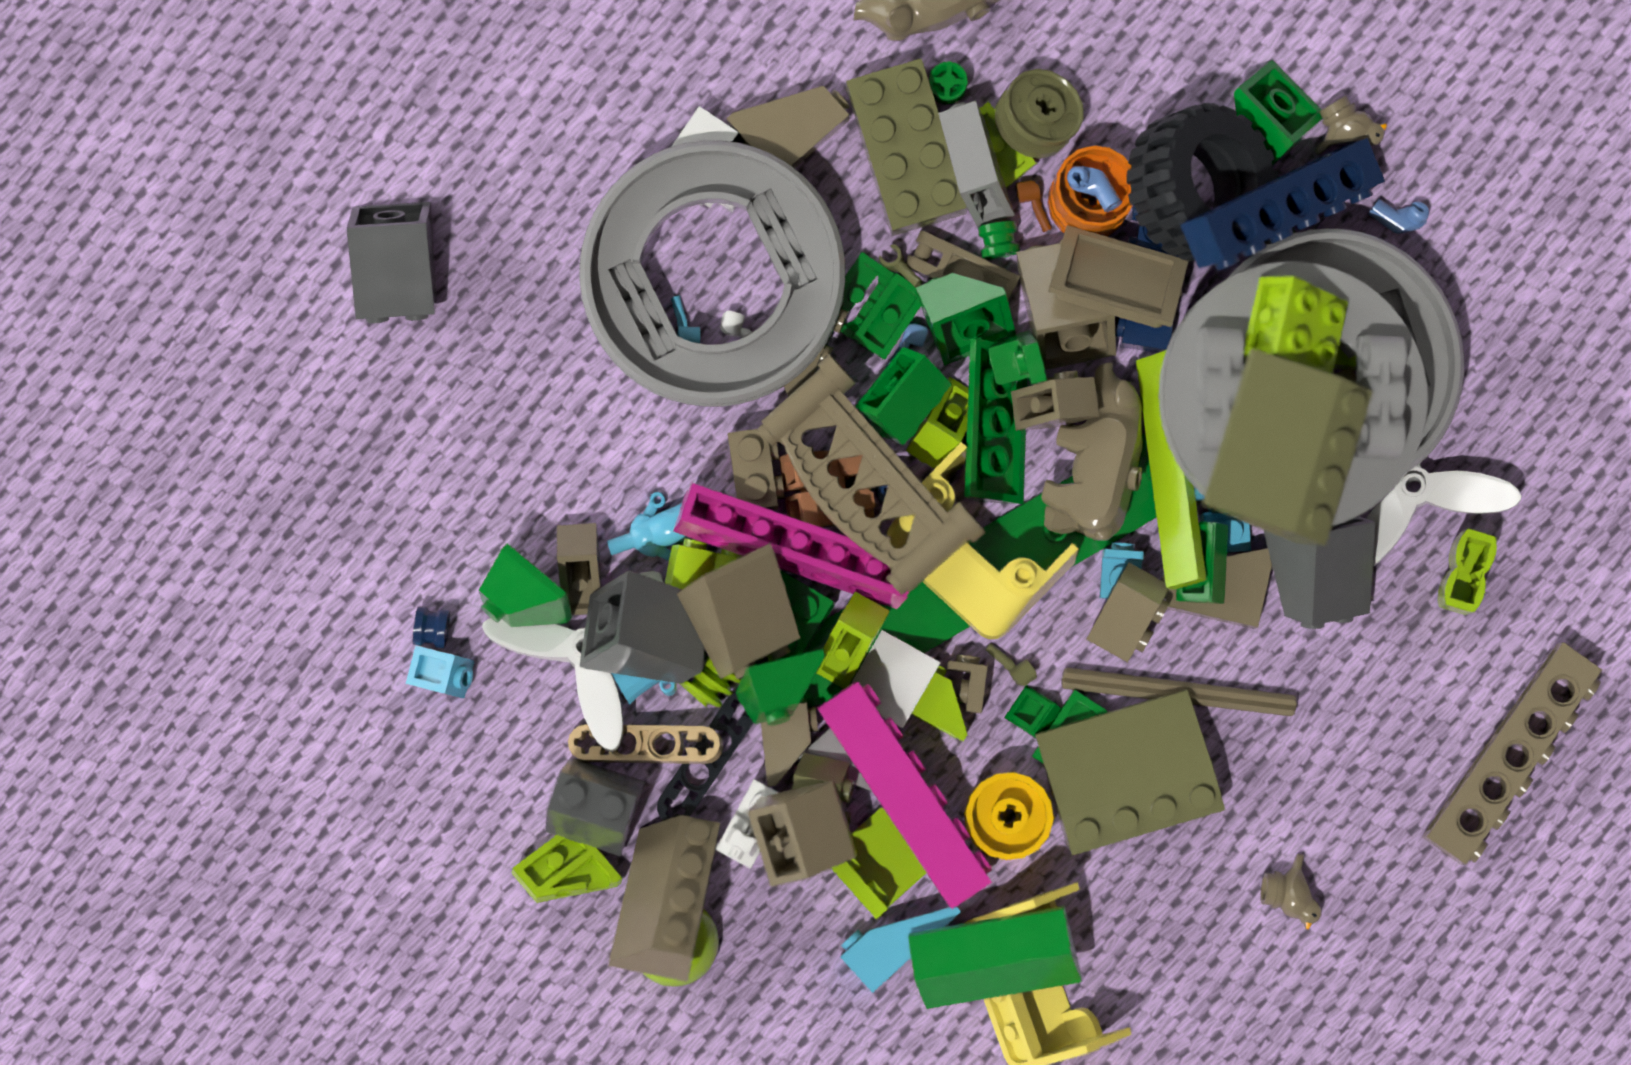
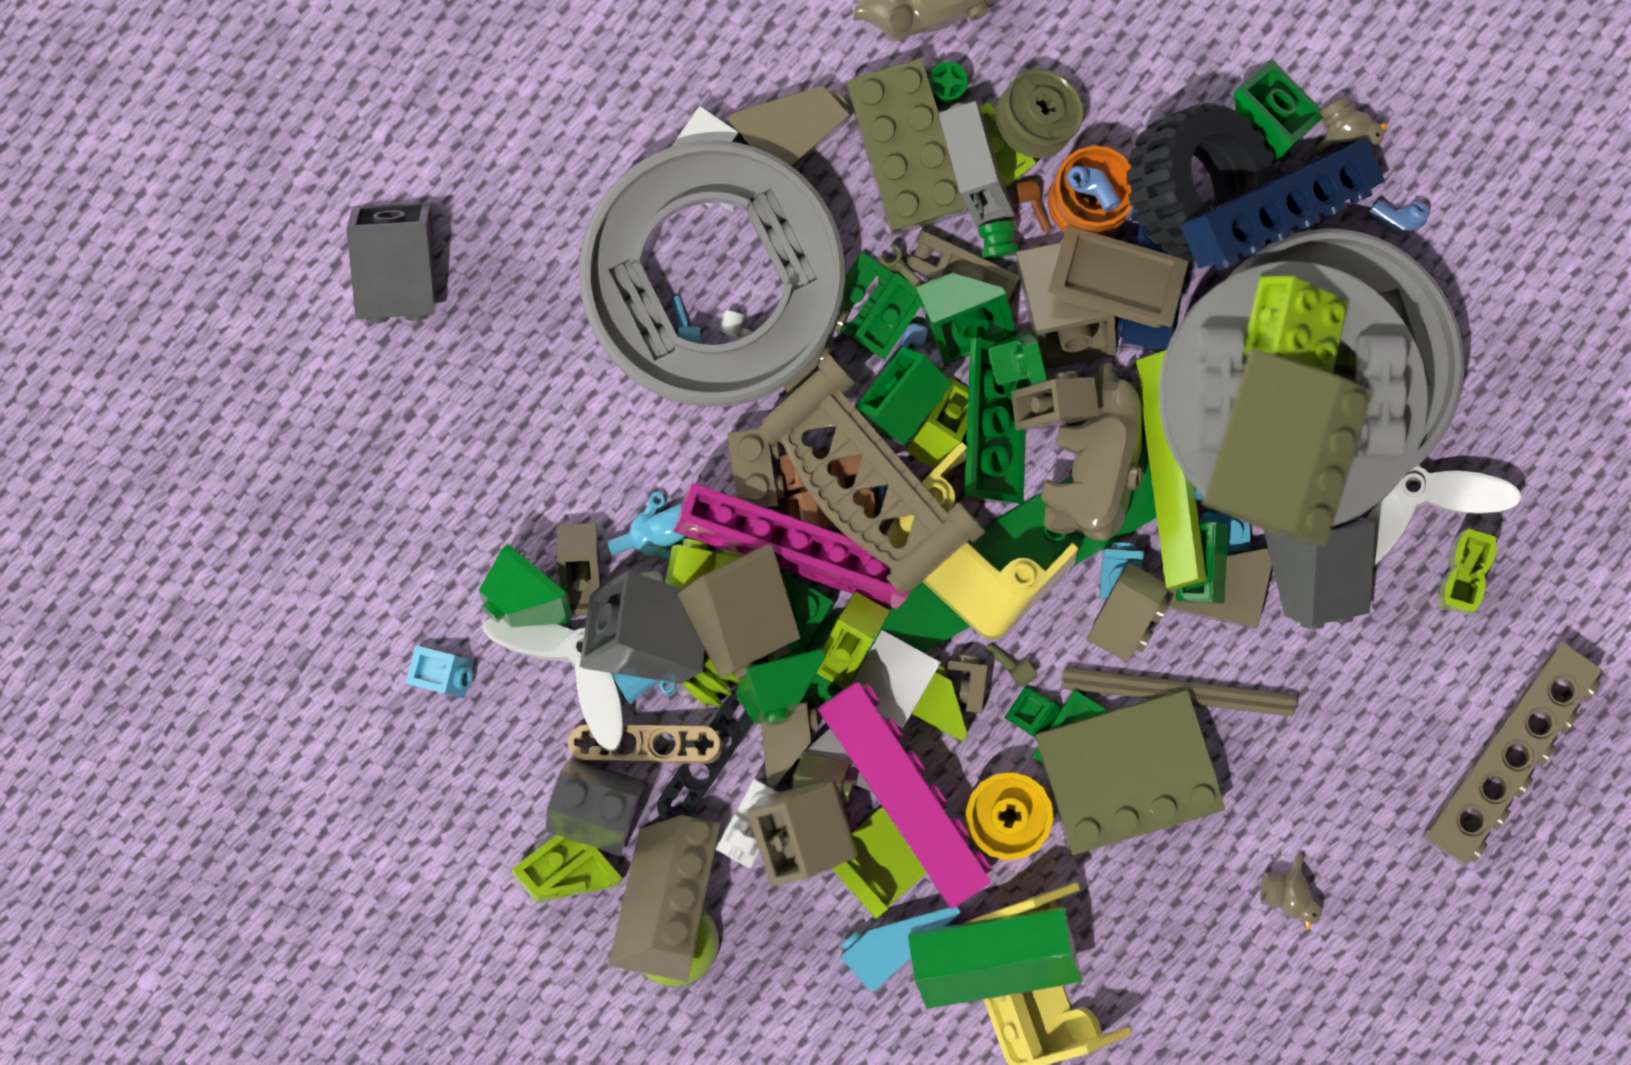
dark blue wheel [412,606,450,649] -> none

